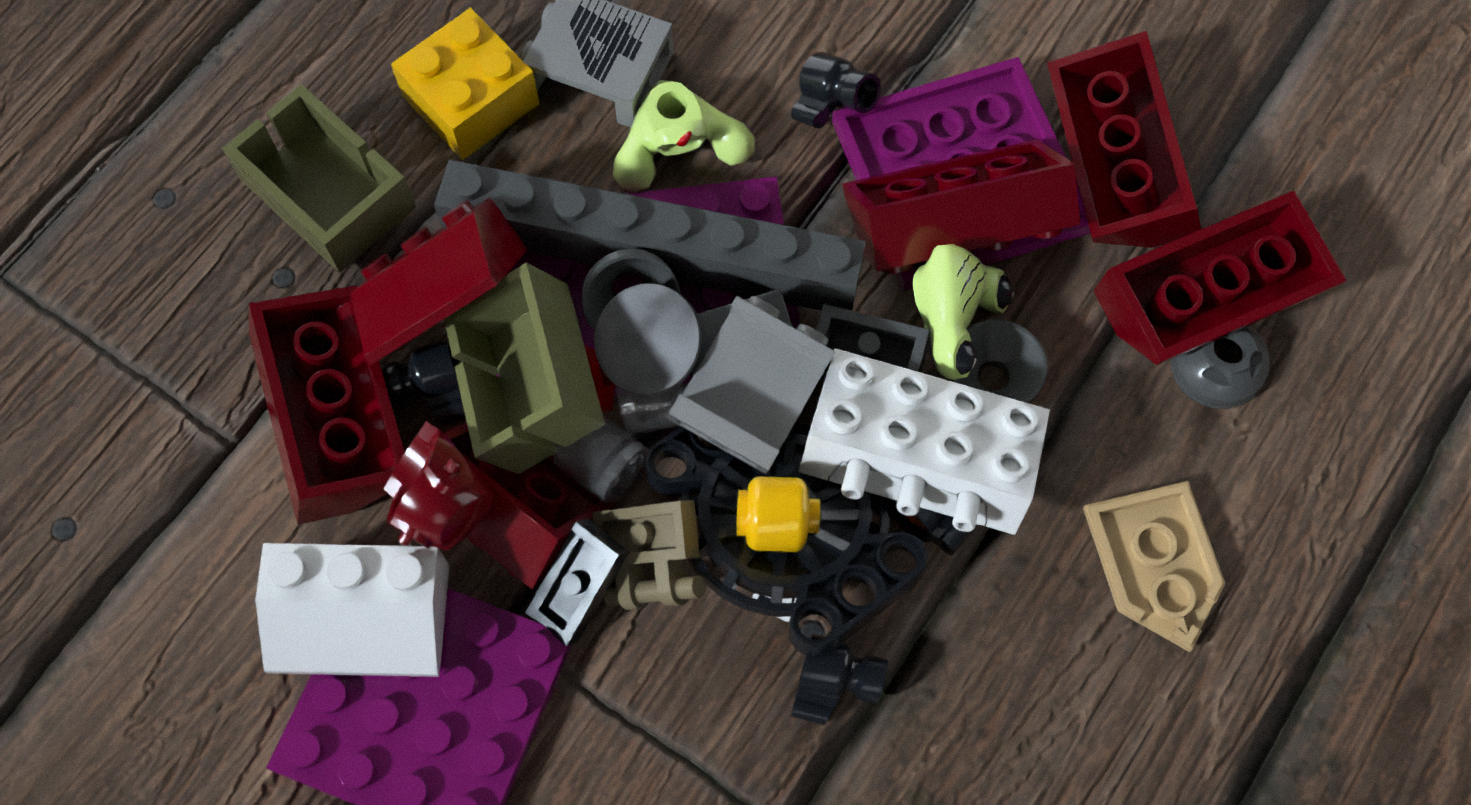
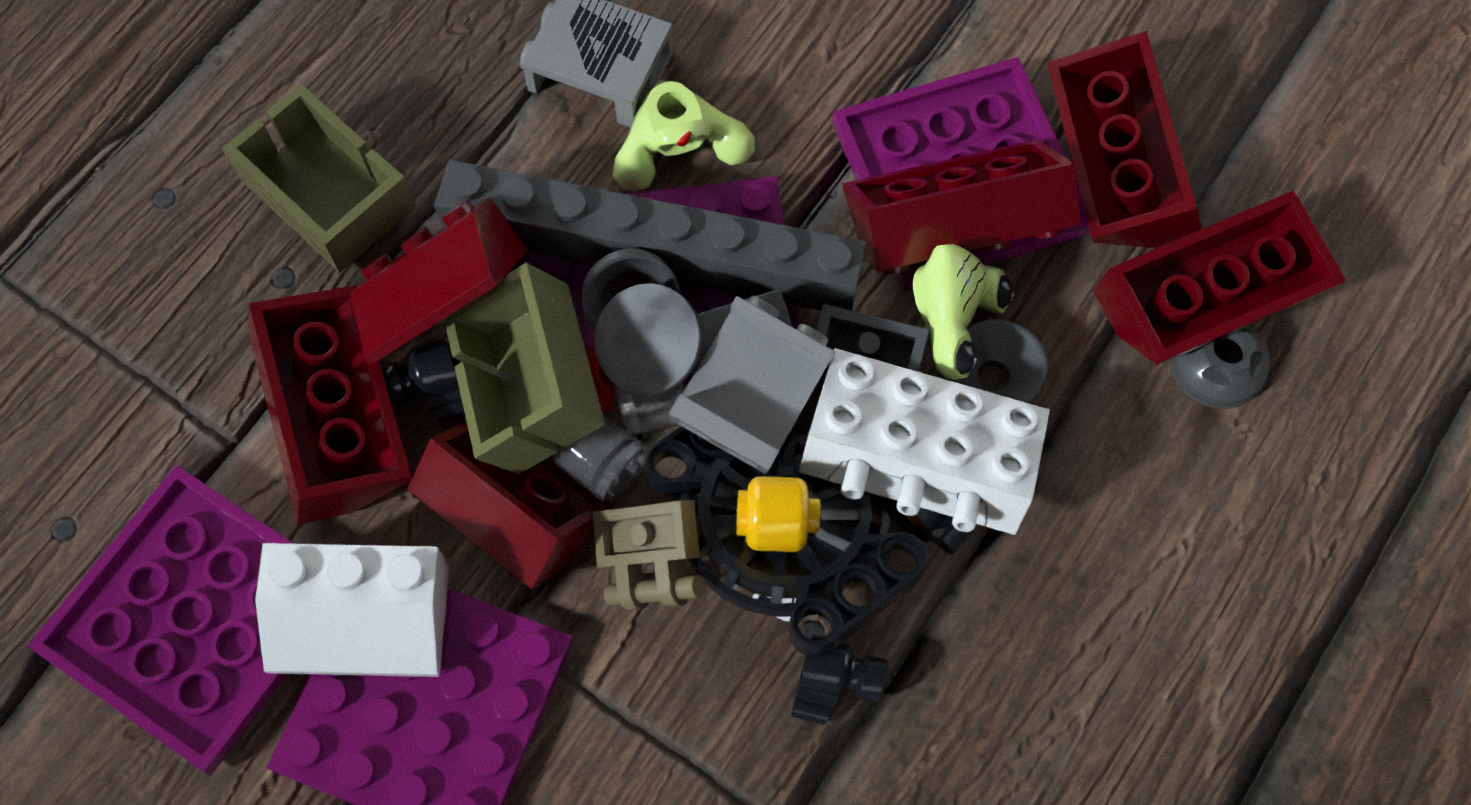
dark red helmet [383,421,494,550] -> none
yellow brick [391,7,540,161] -> none
plate [525,519,629,646] -> none
black piece [791,52,881,129] -> none
tan tile [1083,481,1226,652] -> none
none -> magenta plate [27,465,294,776]

